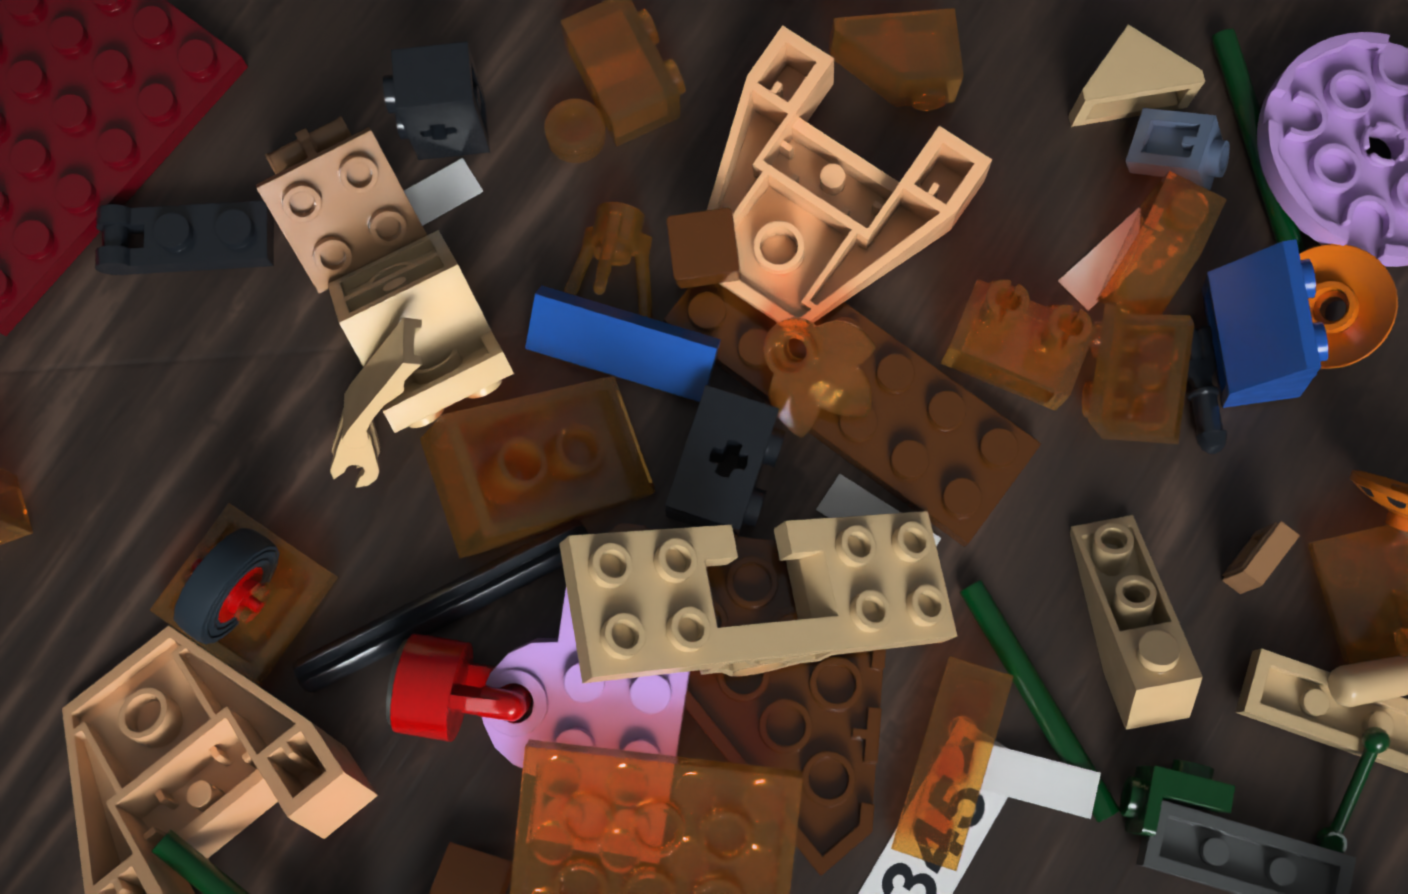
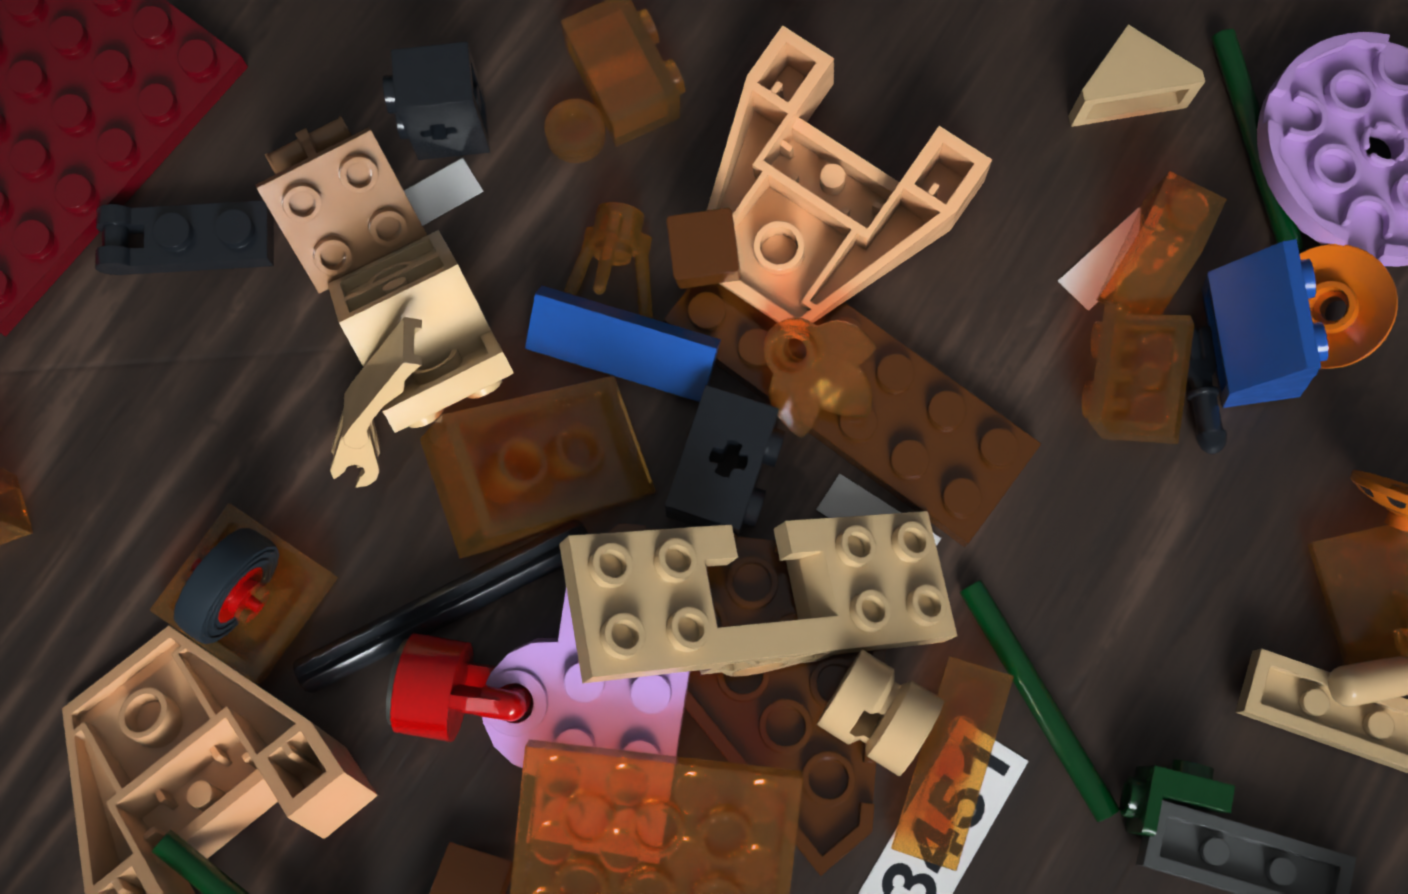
clear orange slope [829,8,964,111] -> none
clear orange brick [941,279,1097,411] -> none
white sticker [965,740,1101,819] -> none
tan slope [1070,515,1203,730] -> none
sand blue bracket [1126,108,1230,197] -> none
medium nougat tile [1222,521,1300,594] -> none
dark green hinge [1316,727,1390,853] -> none
none -> tan wheel [816,649,945,776]

